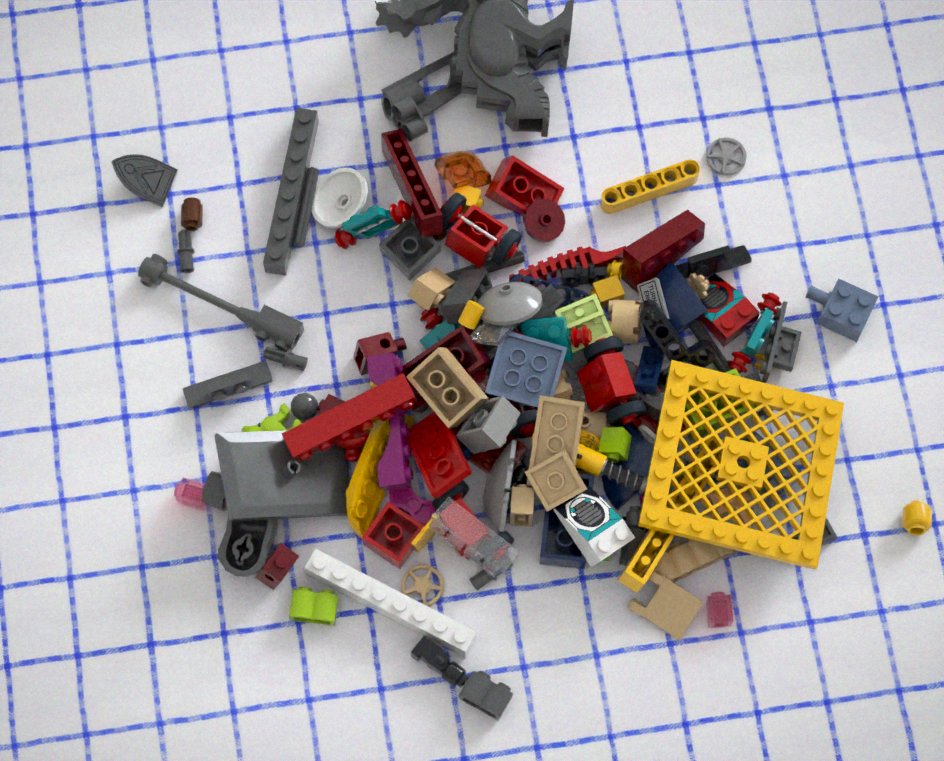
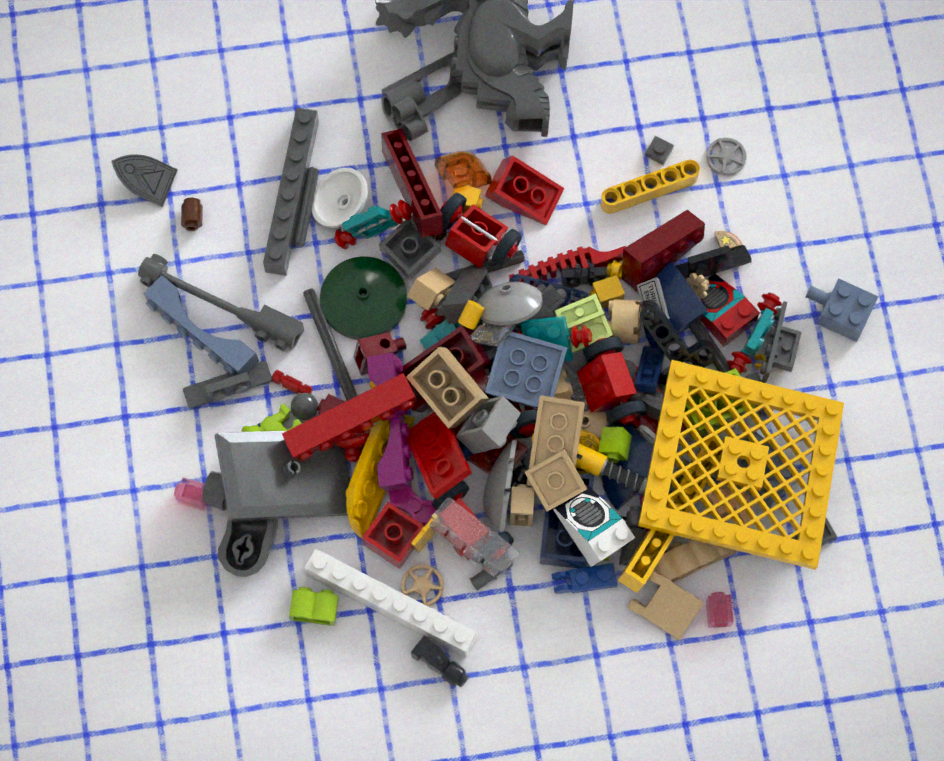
dark grey axle [177,230,195,273] -> none
dark red torso [255,543,299,590] -> none
dark grey axle [263,347,308,371] -> none
dark grey brick [459,671,513,721] -> none
dark red plate [523,199,565,242] -> none
yellow head [902,500,932,535] -> none
none -> sand blue arch [144,275,259,376]
none -> red axle [272,370,313,394]
none -> dark grey axle [303,288,358,401]
none -> dark green dish [320,256,407,340]
none -> blue hinge [551,563,618,594]
none -> dark grey plate [645,136,674,165]
none -> tan tile [714,231,743,249]

